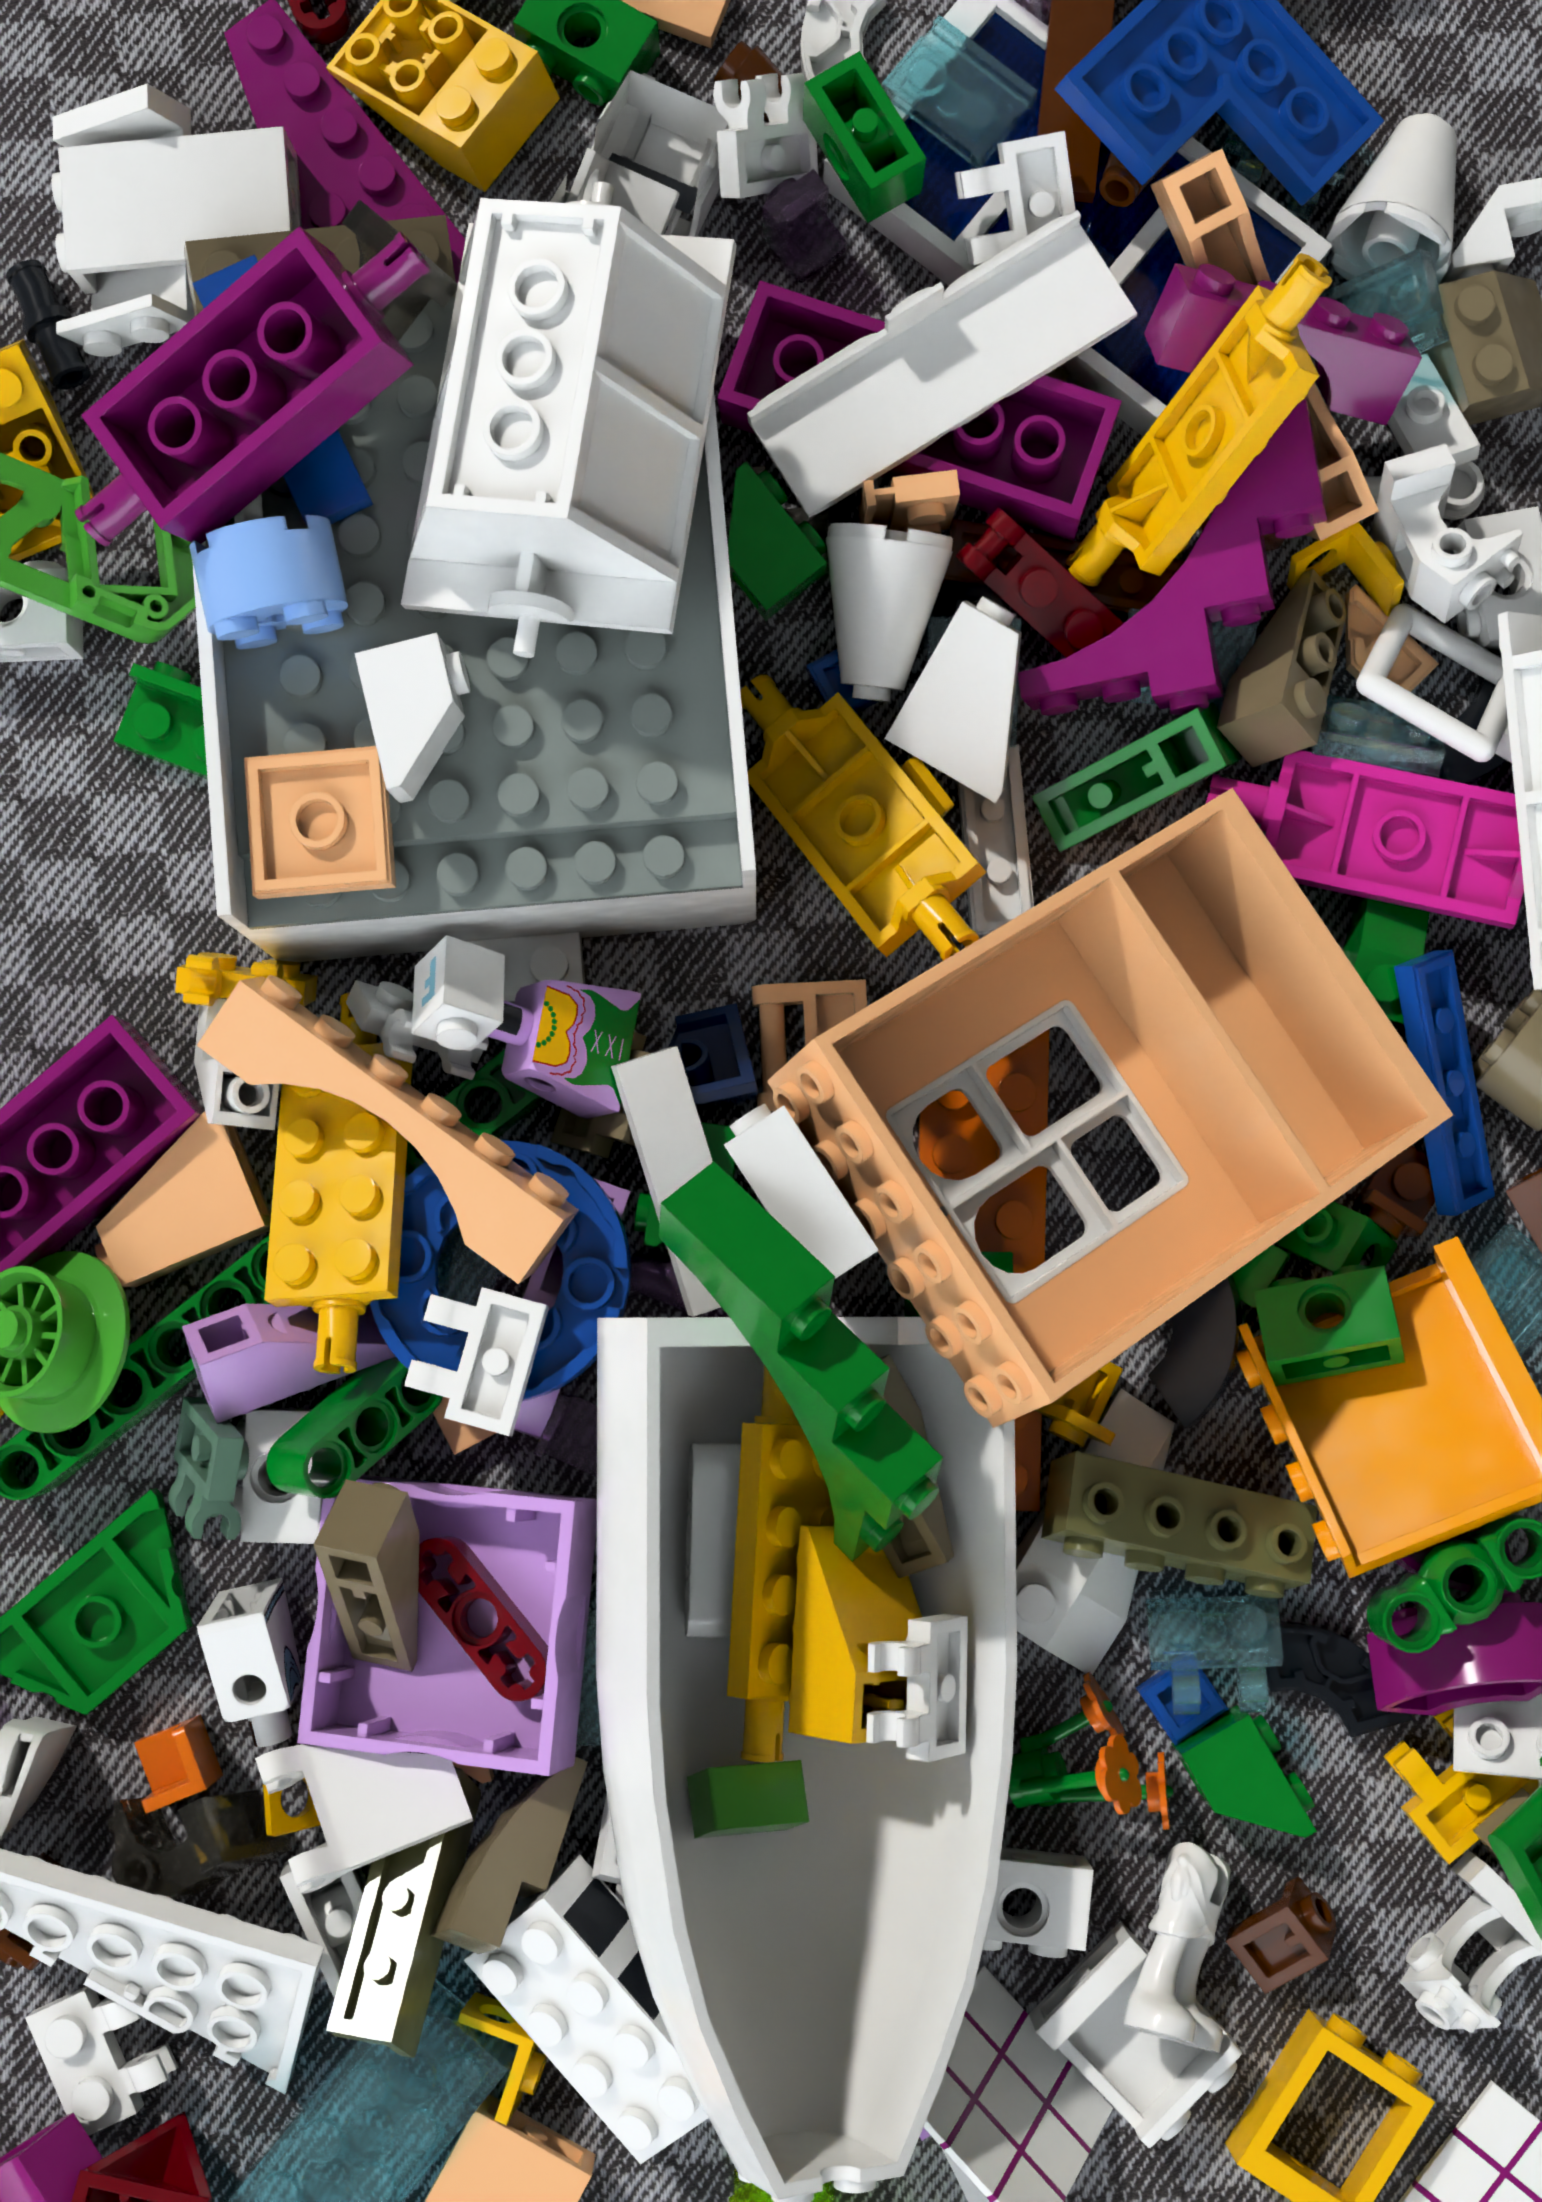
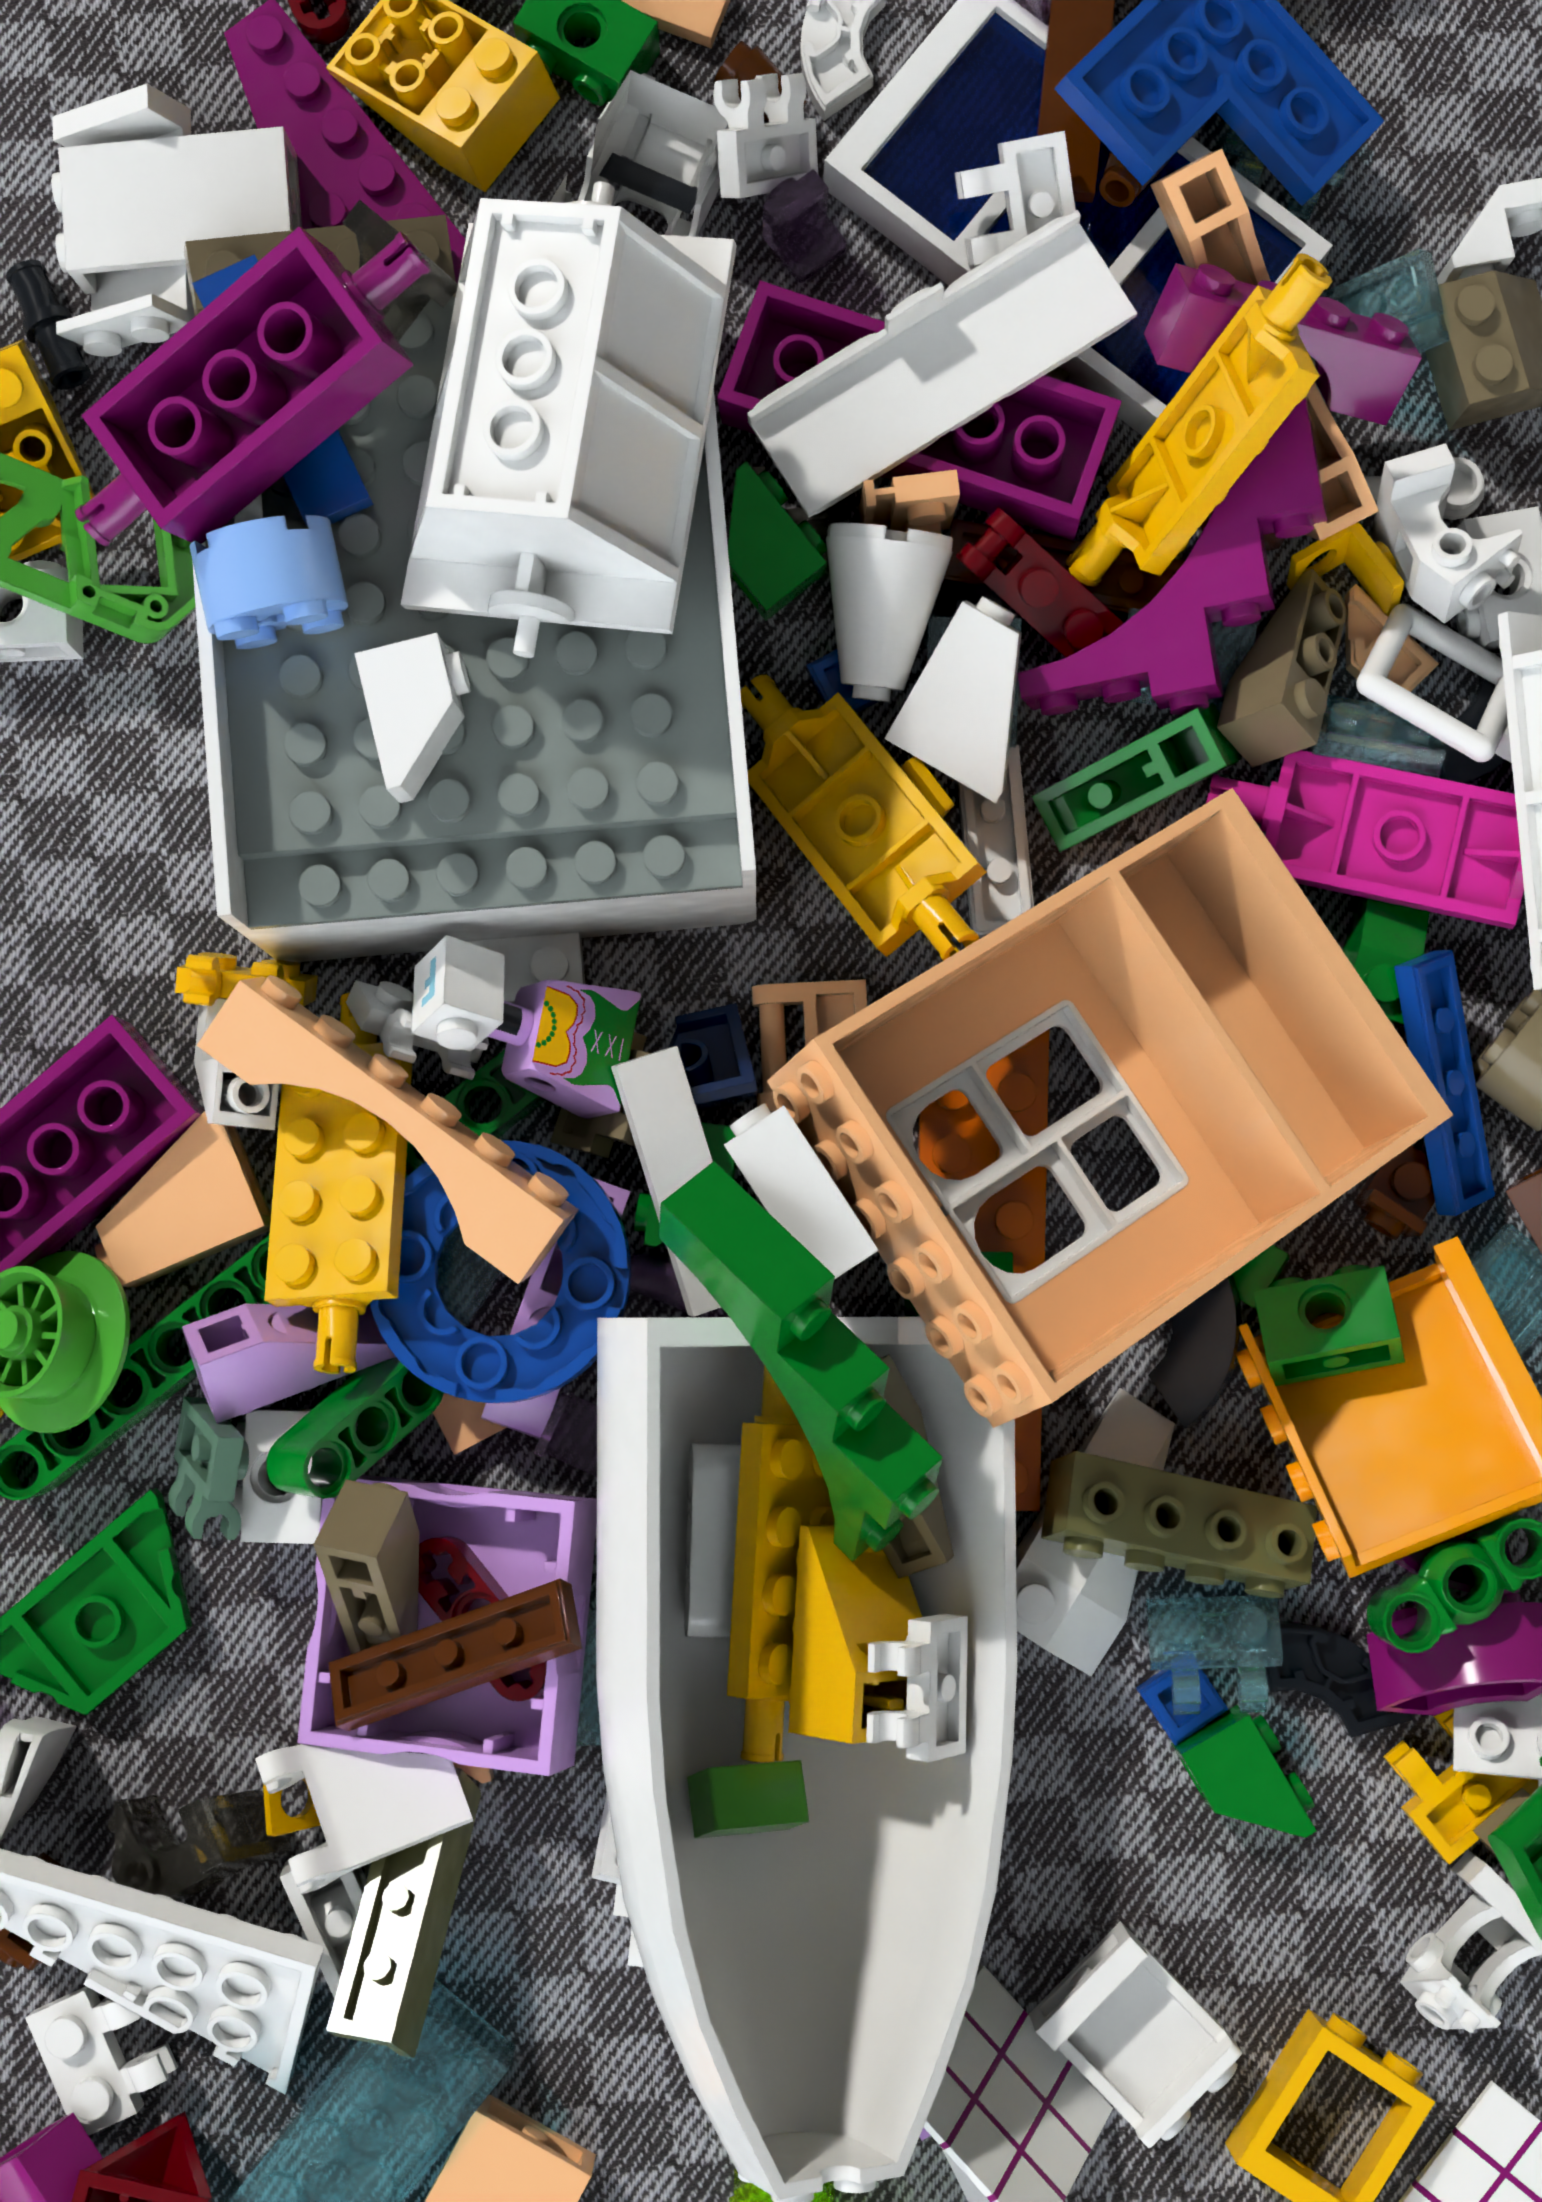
green bracket [113,661,207,779] -> none
orange panel [134,1714,223,1814] -> none
white torso [197,1578,302,1747] -> none
light nougat tile [244,746,396,899] -> none
white plate [404,1287,549,1436] -> none
dark tan slope [430,1757,588,1954] -> none
yellow bracket [458,1992,547,2126] -> none
white brick [464,1854,708,2164] -> none
white bracket [566,148,680,235] -> none
green brick [803,51,927,223] -> none
clear light blue plate [882,15,1038,168] -> none
white brick [983,1847,1094,1958] -> none
plant [1008,1672,1174,1830] -> none
yellow bracket [1035,1362,1123,1448] -> none
white piece [1122,1842,1231,2053] -> none
reddish brown bracket [1225,1876,1337,1994] -> none
green bracket [1274,1201,1397,1273] -> none
white cone [1326,113,1457,296] -> none
white plate [1387,353,1481,467] -> none
none -> reddish brown tile [329,1578,582,1731]

